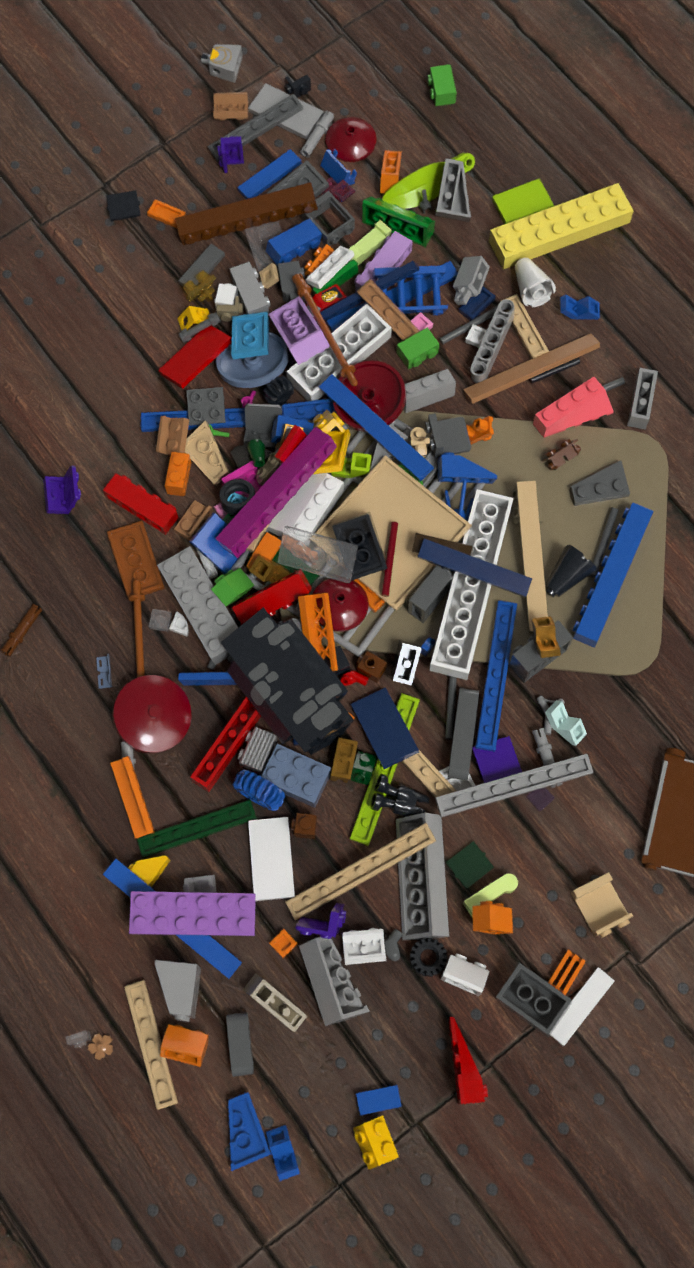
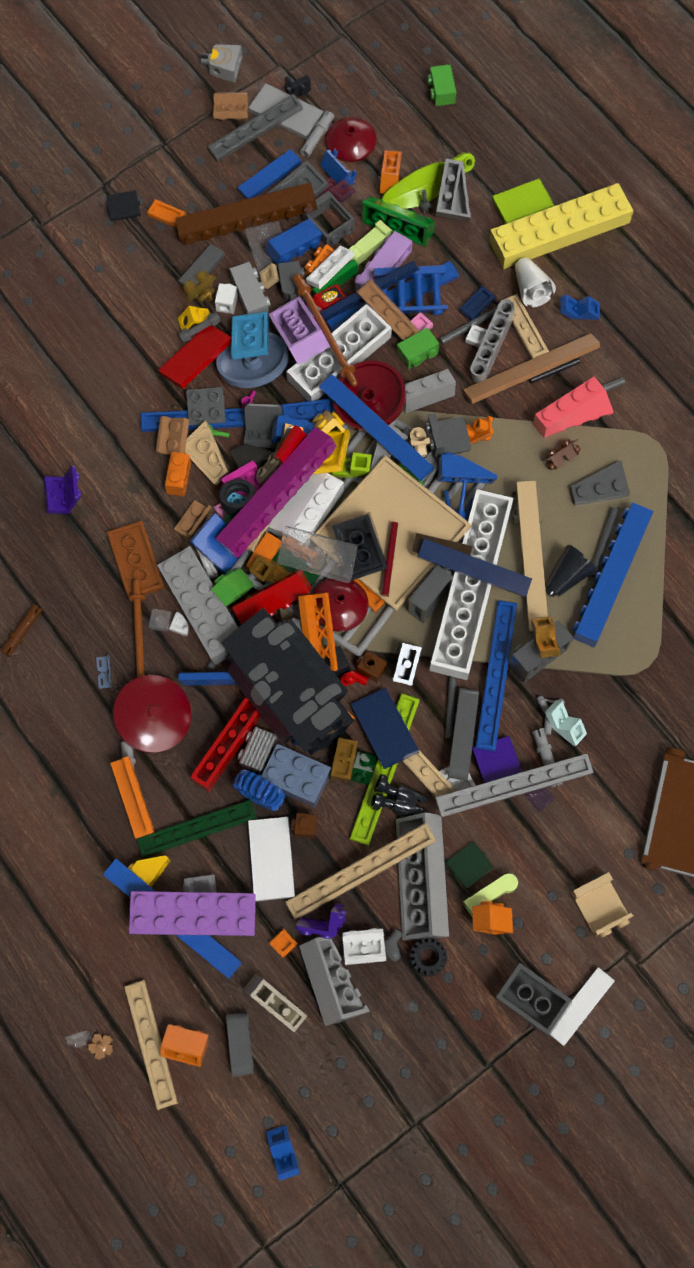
red brick [103,473,178,535] -> none
light grey slope [155,960,201,1022] -> none
dark tan bracket [217,296,243,322] -> none
dark purple bracket [218,136,244,173] -> none
blue wing [228,1092,271,1171] -> none
dark green cone [247,439,265,467] -> none
black gear [263,376,294,405] -> none
yellow bracket [353,1116,399,1170] -> none
blue tile [356,1085,402,1115] -> none
blue tile [420,637,436,657] -> none
white slope [441,954,489,996] -> none
red wedge [448,1017,488,1105] -> none
light grey hinge [453,256,490,305] -> none
orange tile [548,950,586,995] -> none
light grey brick [627,368,658,429] -> none

